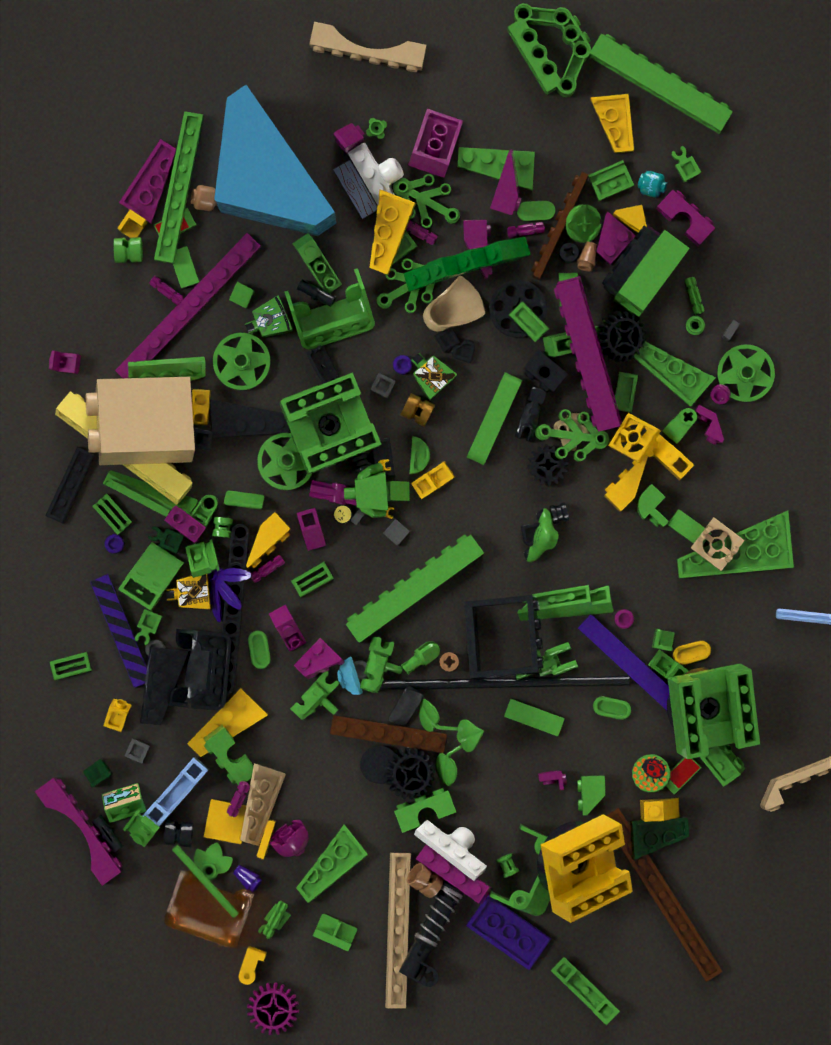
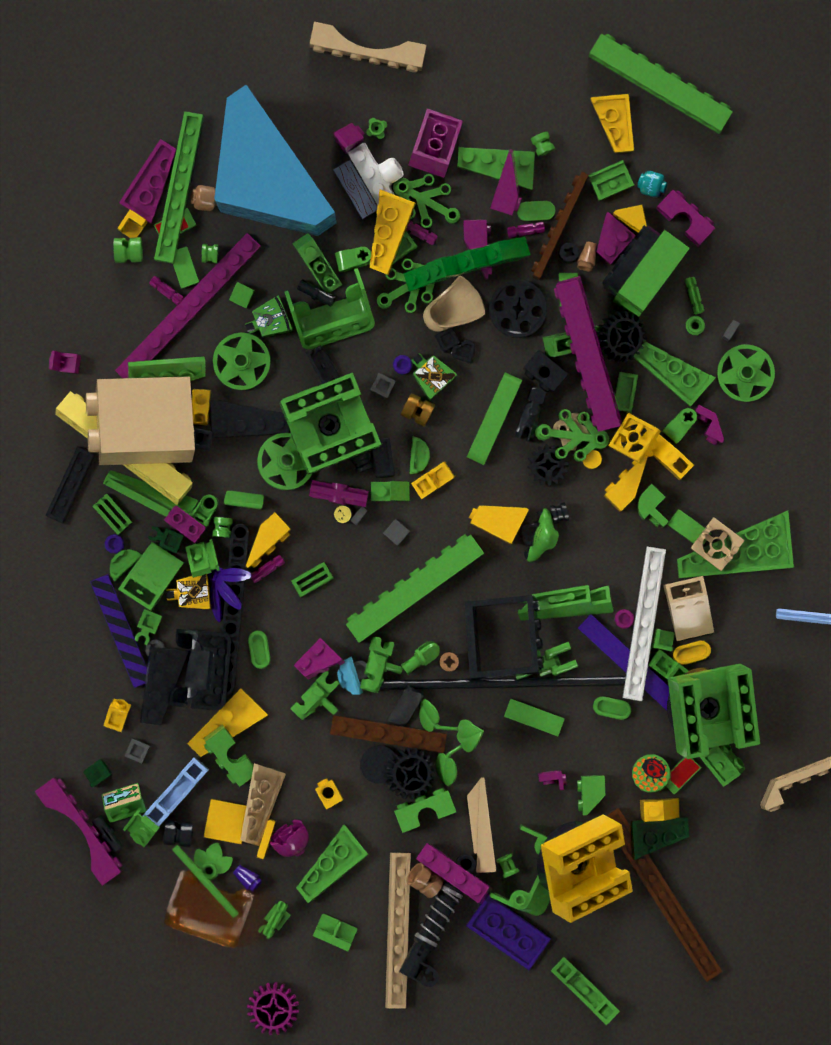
bright green tile [50,652,92,680] -> none
magenta axle [227,781,250,817] -> none
yellow leg [239,946,267,985] -> none
magenta slope [269,604,307,651] -> none
magenta slope [297,508,326,551] -> none
bright green torso [344,459,394,519] -> none
white plate [414,820,487,881] -> none
bright green brick [507,3,591,97] -> none
bright green tile [509,301,549,342] -> none
bright green tile [566,204,601,243] -> none
bright green plate [671,146,701,183] -> none
magenta tile [710,384,731,404] -> none
none -> bright green tile [110,549,142,581]
none -> bright green wheel [202,243,219,263]
none -> yellow brick [315,778,343,809]
none -> bright green piece [335,247,371,272]
none -> tan wedge [467,777,496,873]
none -> yellow slope [469,506,529,544]
none -> bright green wheel [531,131,555,157]
none -> yellow tile [582,450,602,469]
none -> white tile [623,546,666,701]
none -> tan slope [664,576,714,641]

